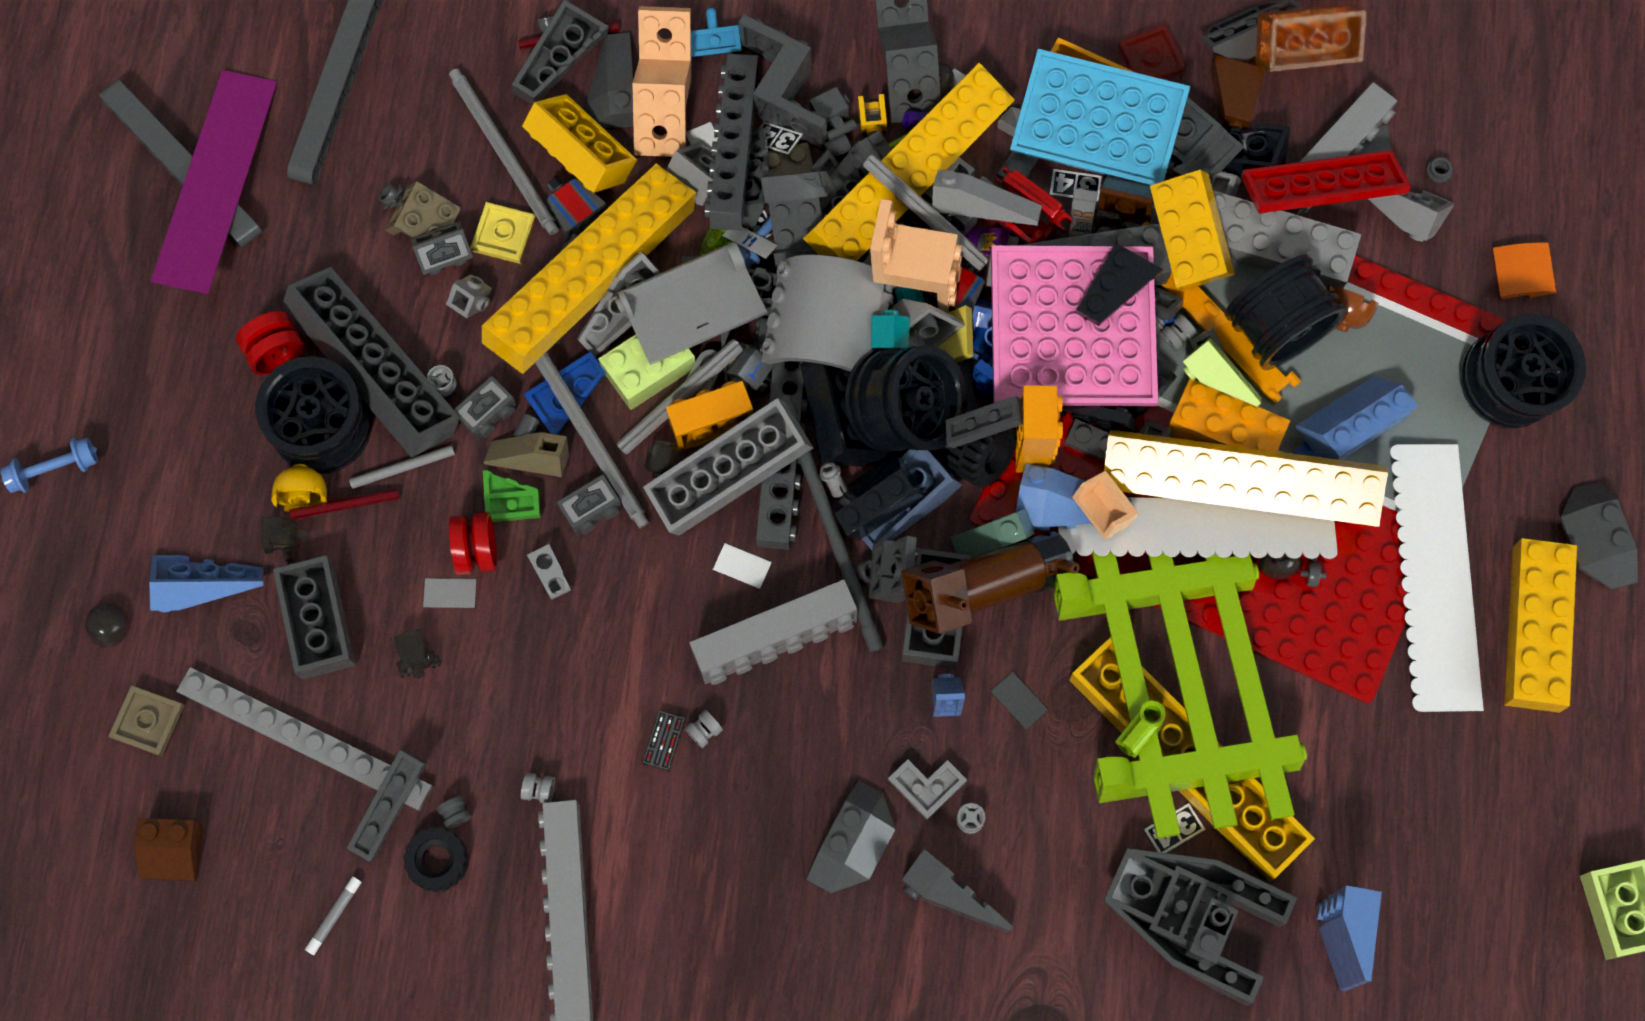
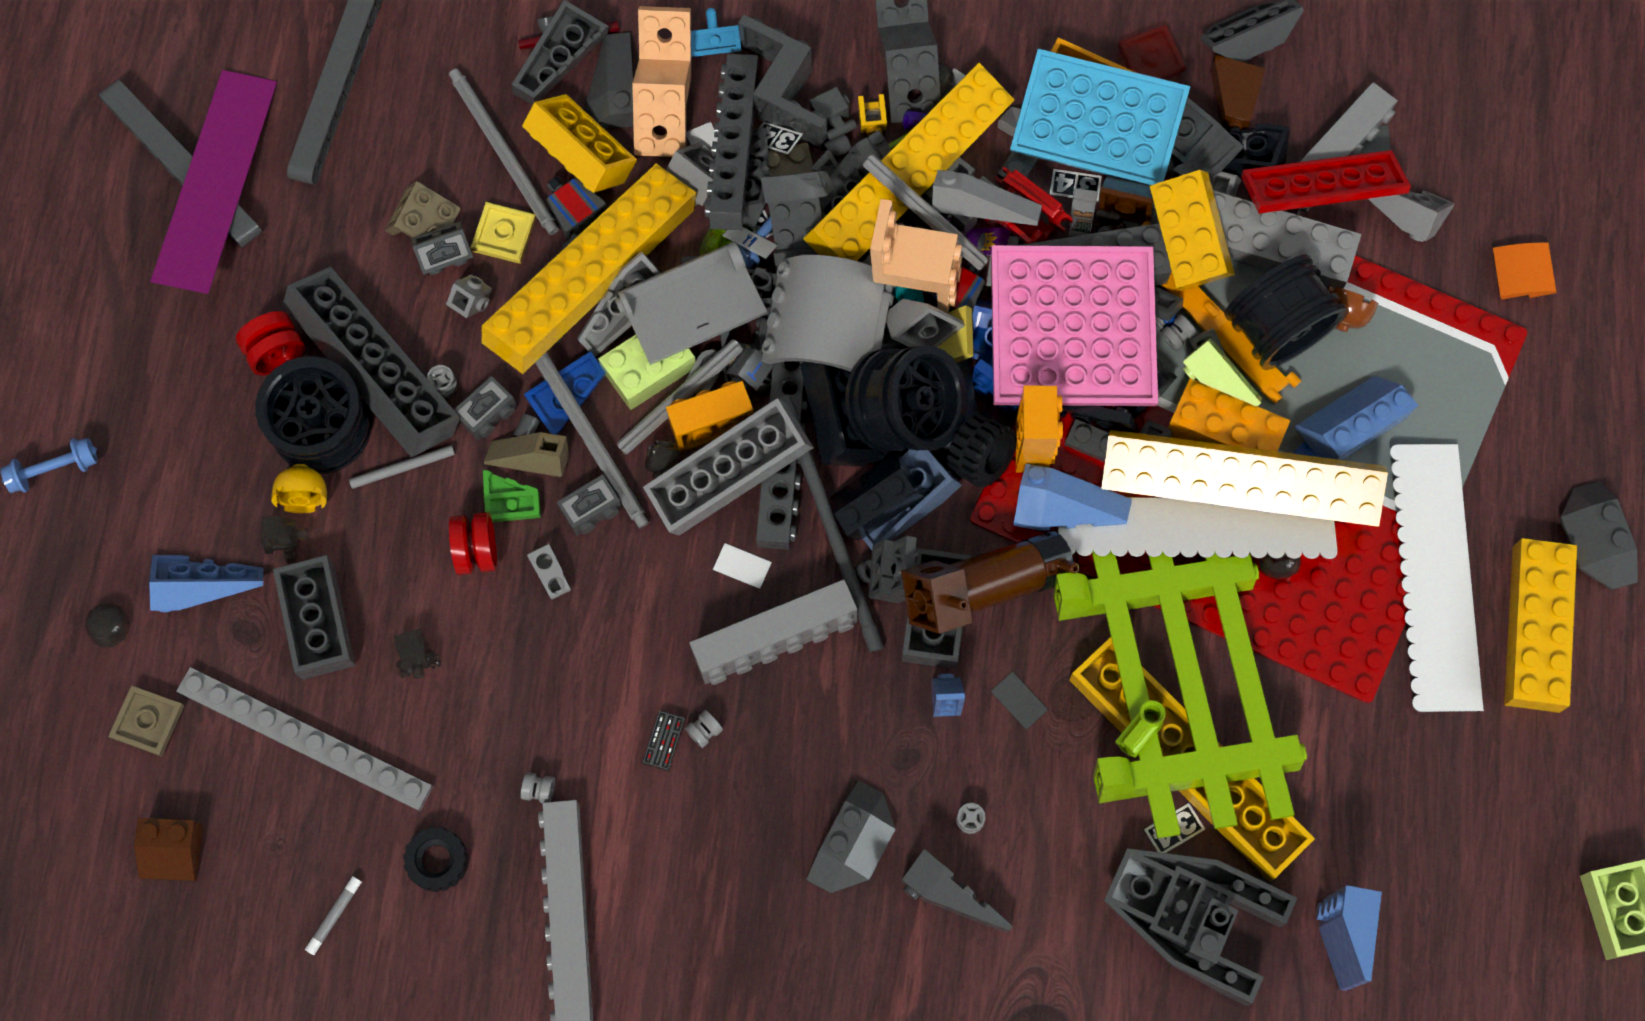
dark red bar [289,489,399,520] -> none
dark grey plate [347,749,427,862] -> none
dark grey plate [379,184,403,209] -> none
light grey sticker [423,578,476,608] -> none
dark grey wheel [437,796,471,829] -> none
light grey pin [820,462,848,497] -> none
teal brick [871,310,910,349] -> none
light grey plate [888,760,967,820] -> none
dark grey plate [946,396,1023,448] -> none
sand green slope [950,508,1035,557] -> none
light nougat panel [1072,471,1139,540] -> none
black wing [1076,243,1163,326] -> none
clear orange brick [1256,4,1367,72] -> none
dark grey piece [1300,558,1326,587] -> none
dark grey plate [1426,157,1453,183] -> none
black wheel [1460,313,1586,429] -> none

